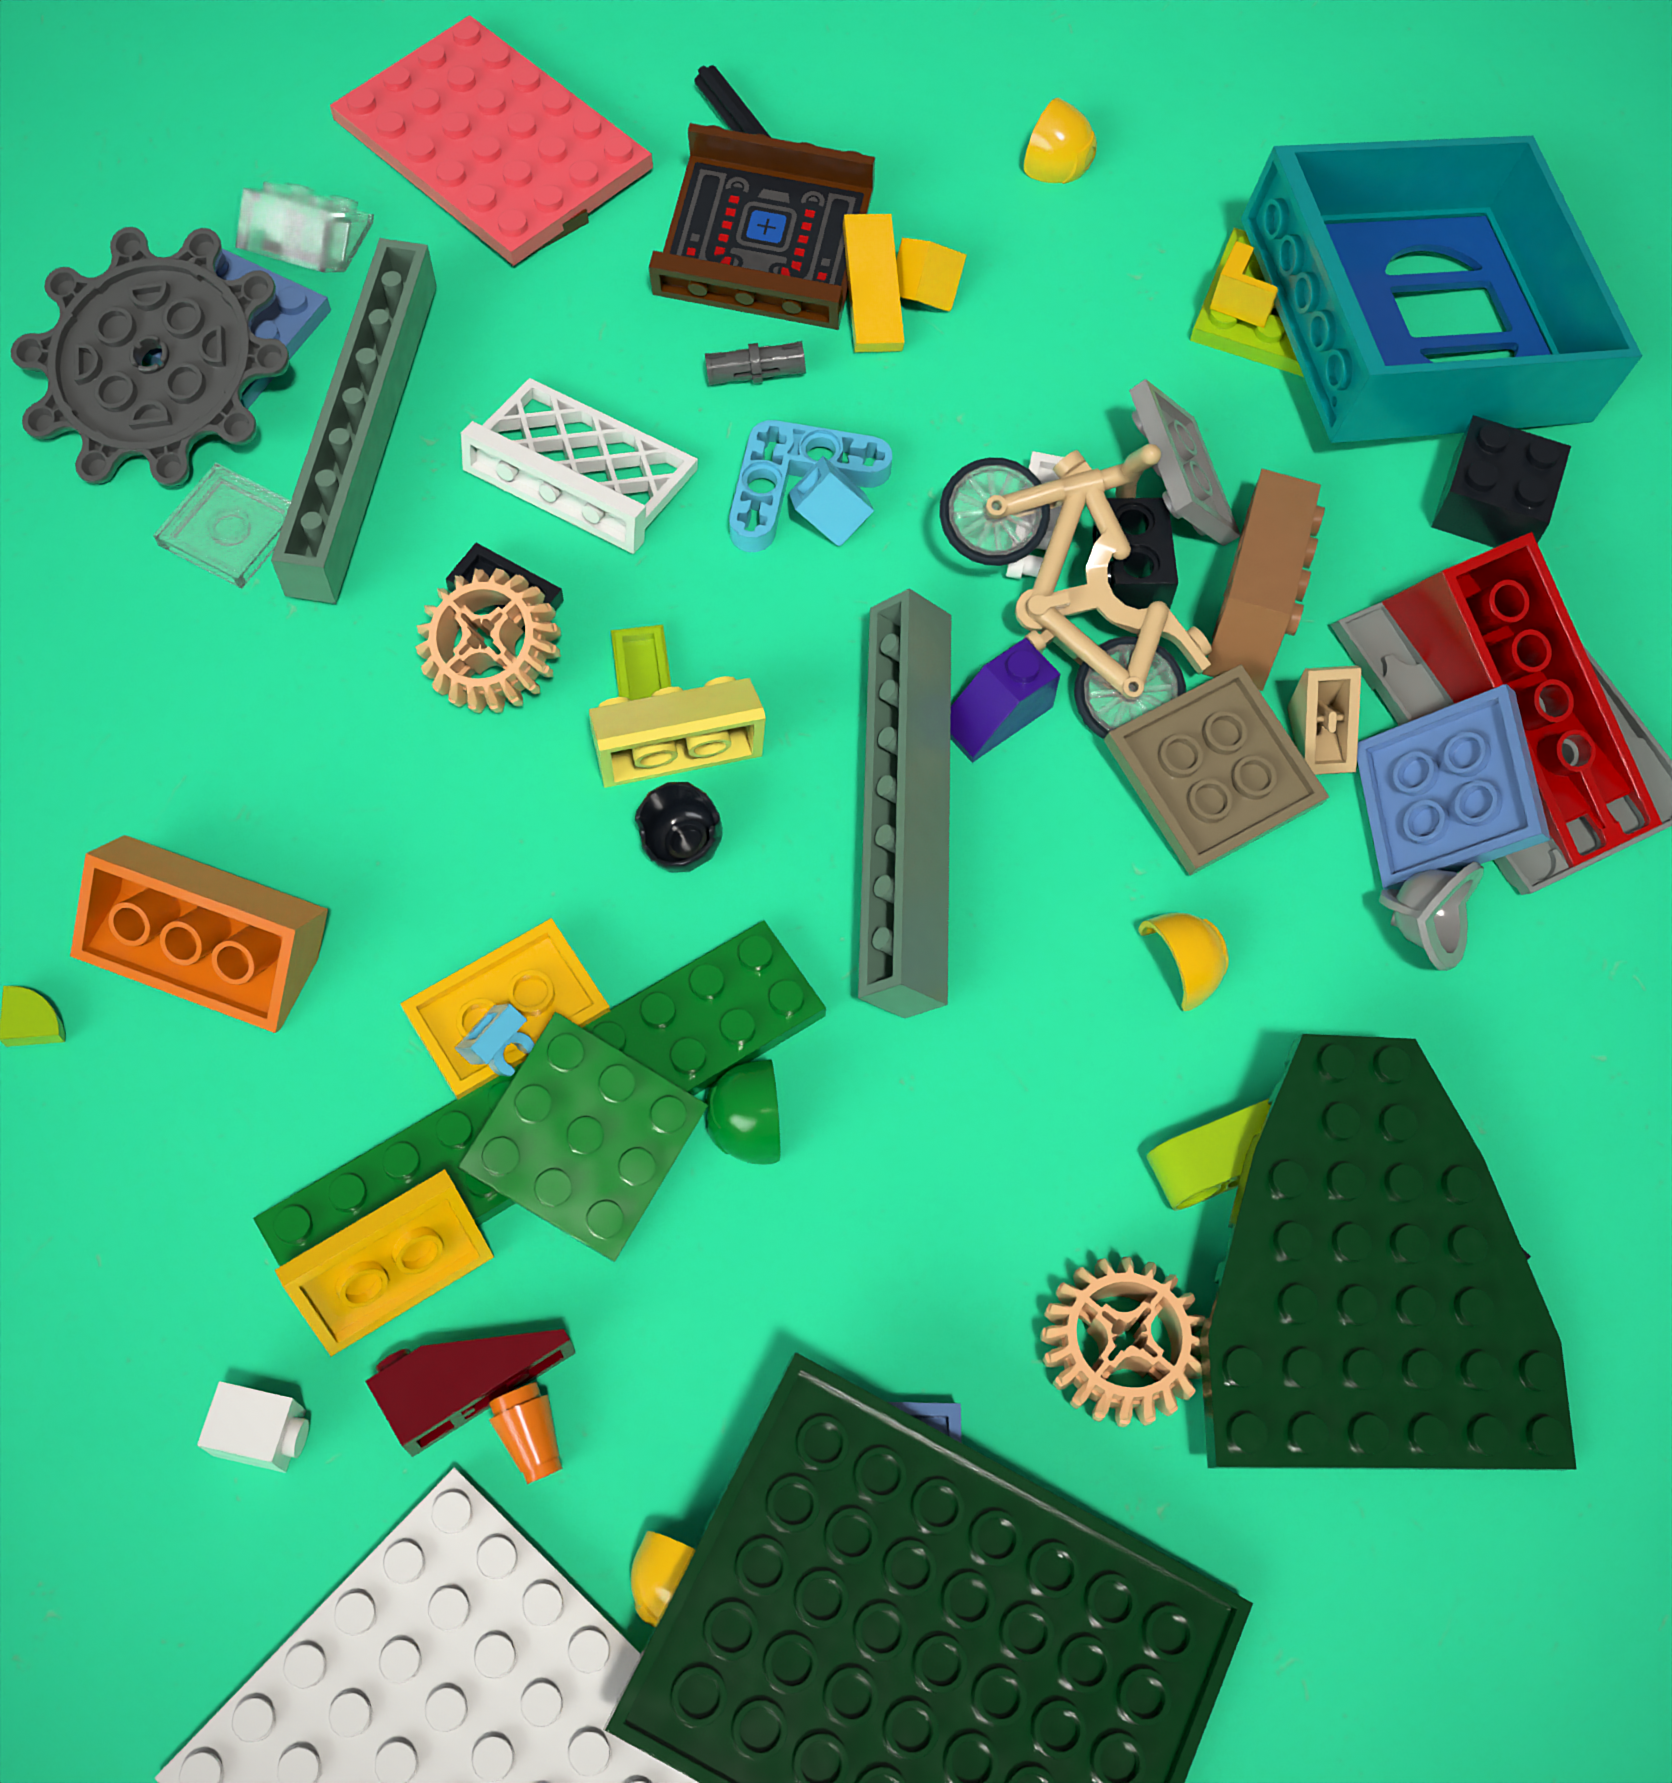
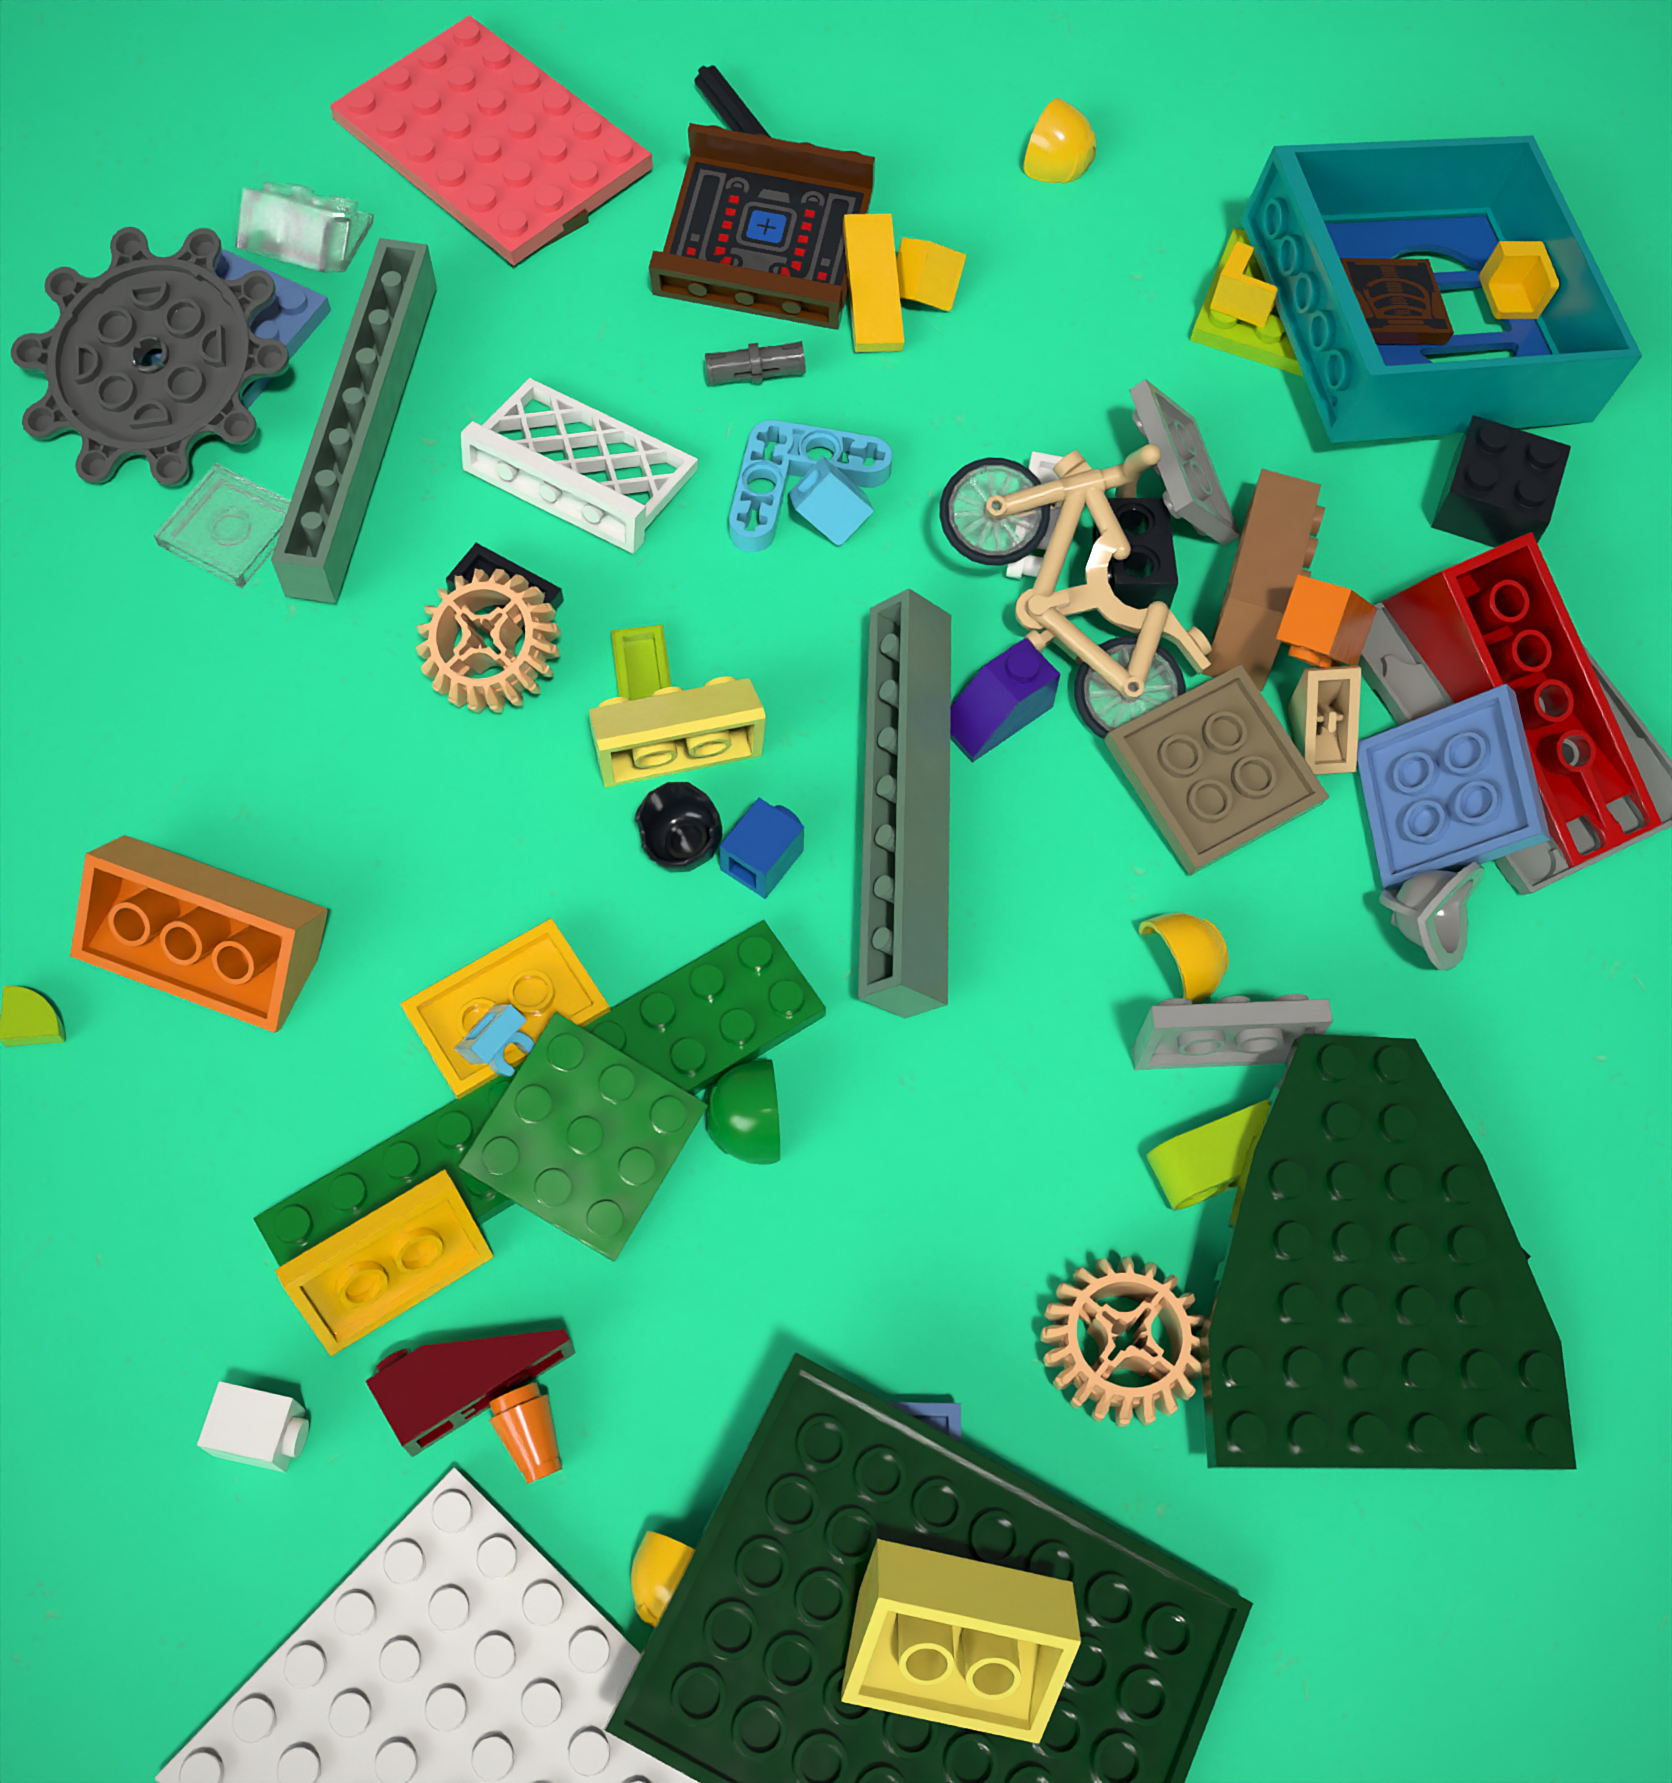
none -> blue brick [719,798,804,899]
none -> light yellow slope [841,1539,1081,1744]
none -> light grey plate [1132,994,1333,1070]
none -> orange brick [1276,574,1377,668]
none -> tile [1340,258,1454,345]
none -> yellow panel [1478,241,1559,319]

